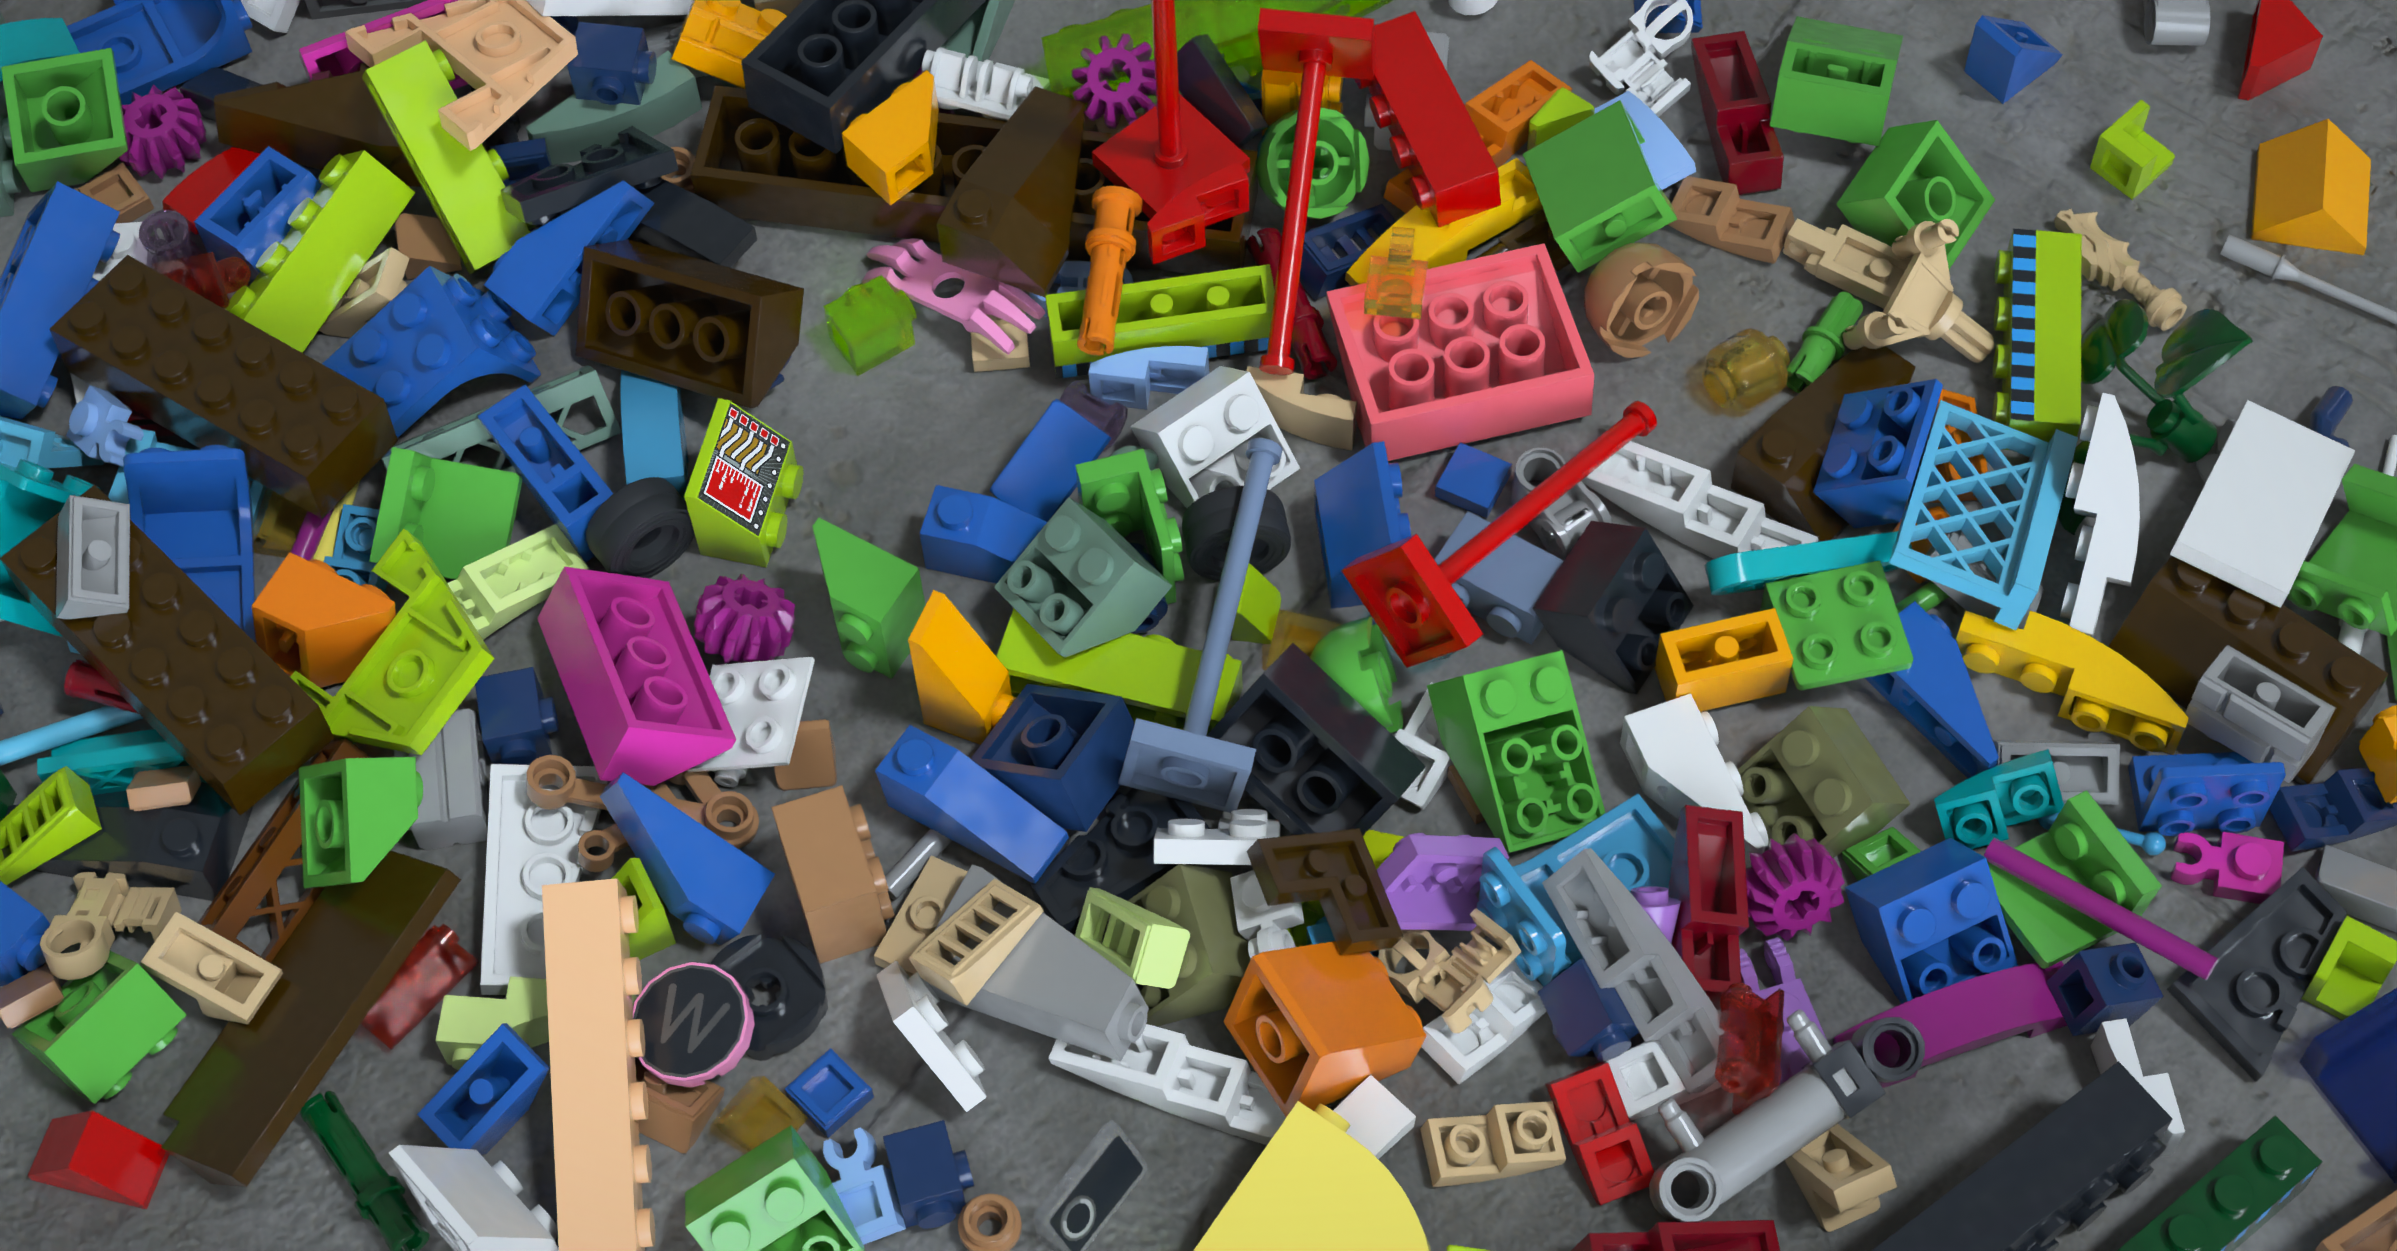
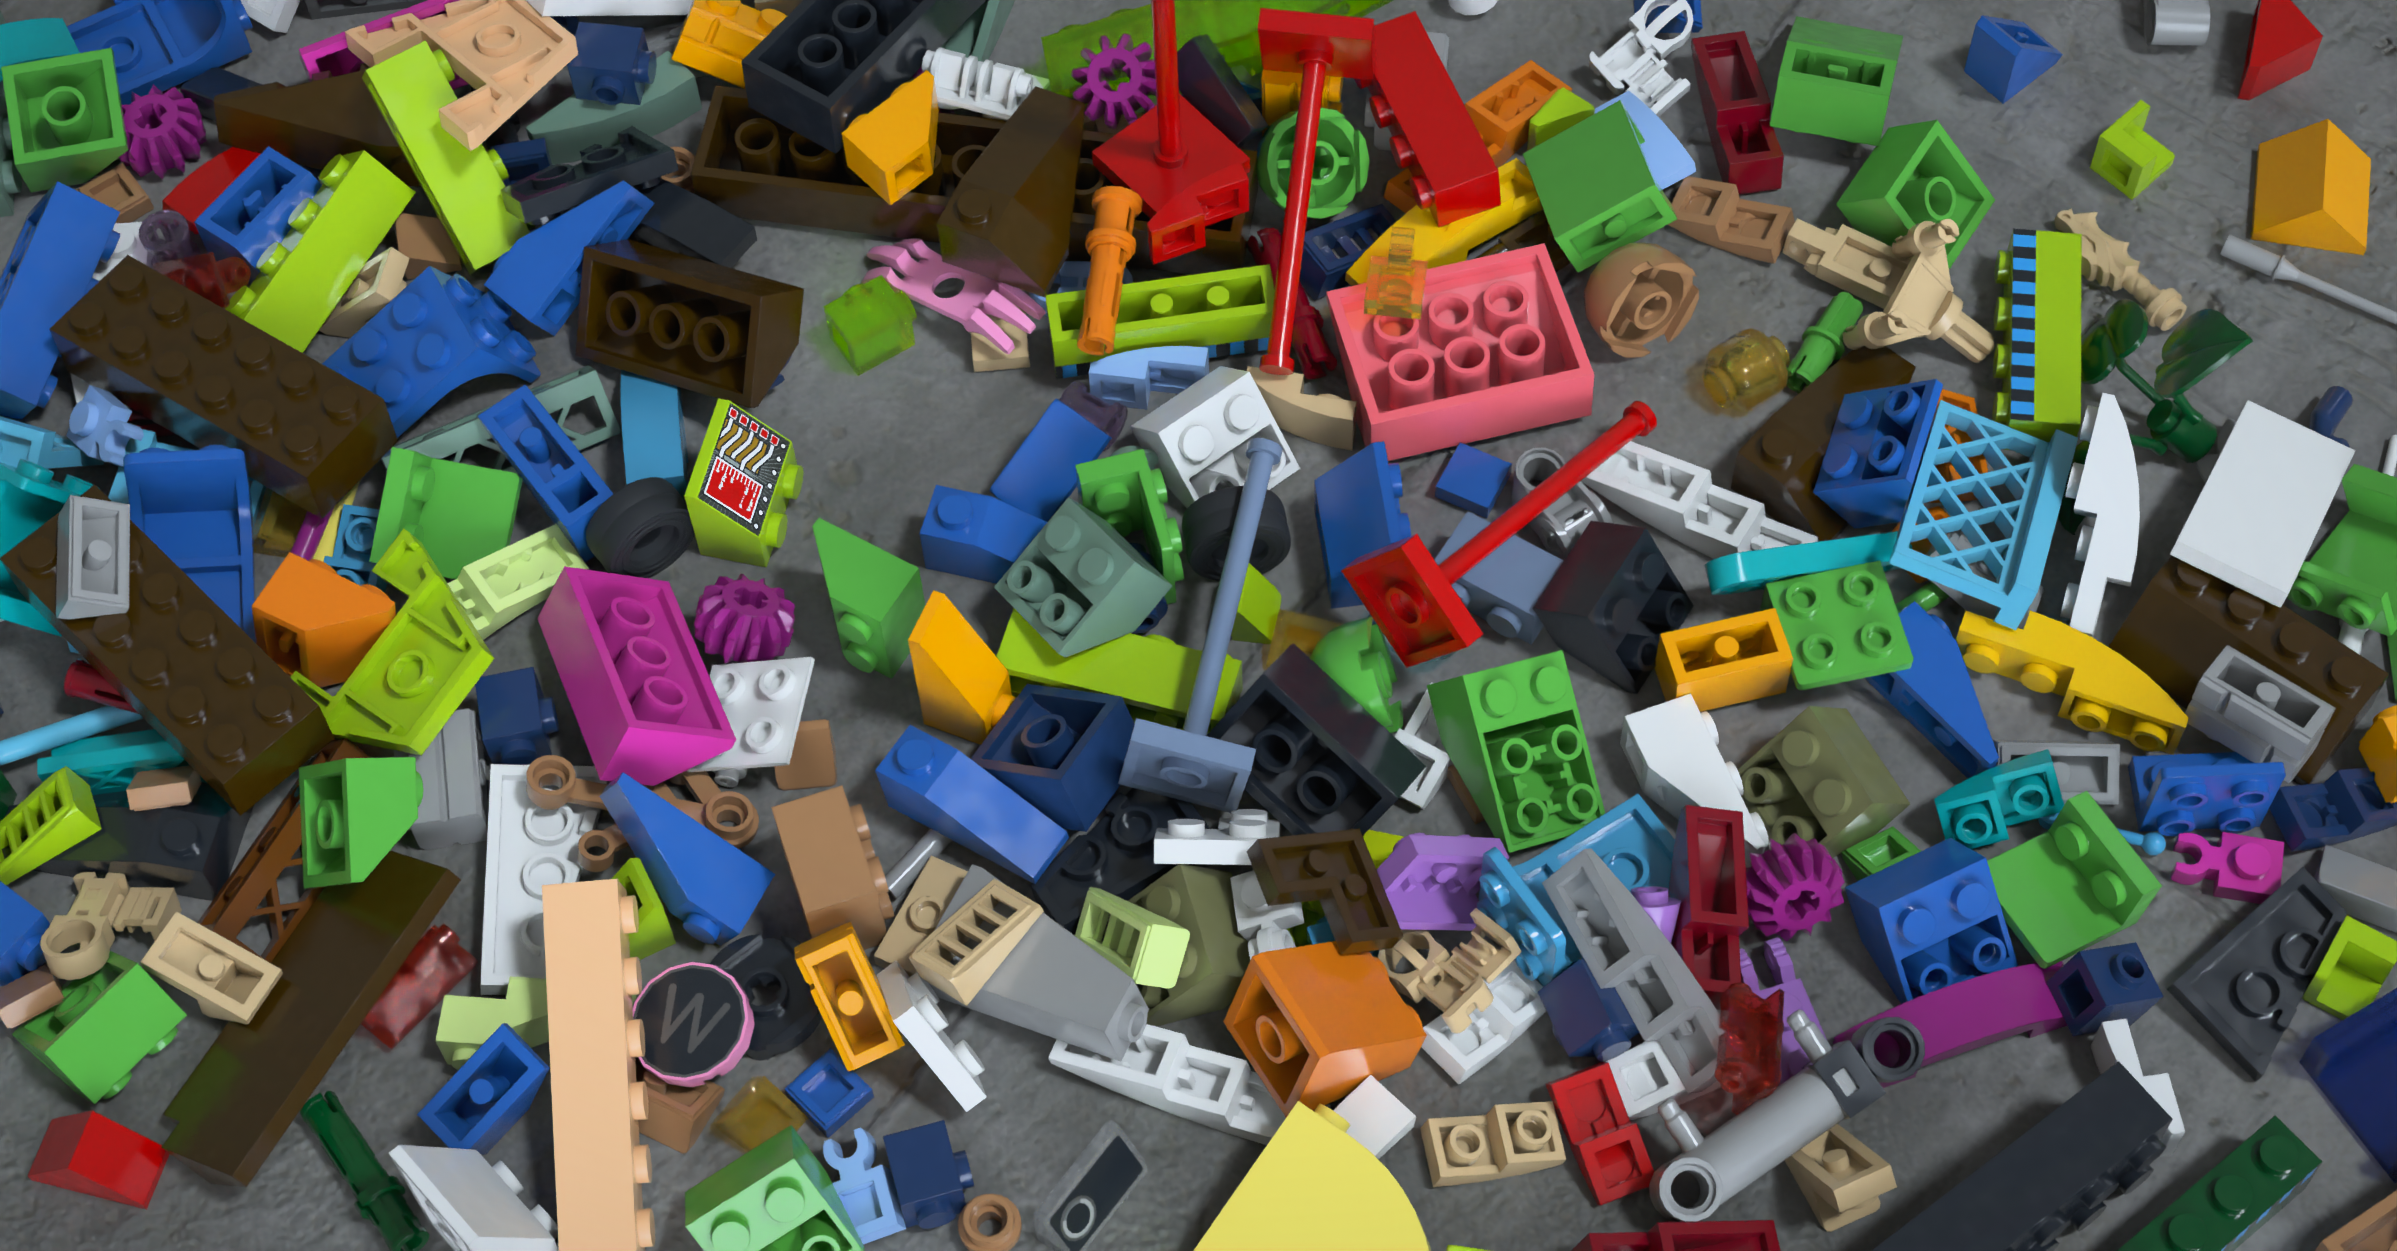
magenta bar [1984,838,2218,980] -> none
none -> light orange brick [794,922,905,1071]

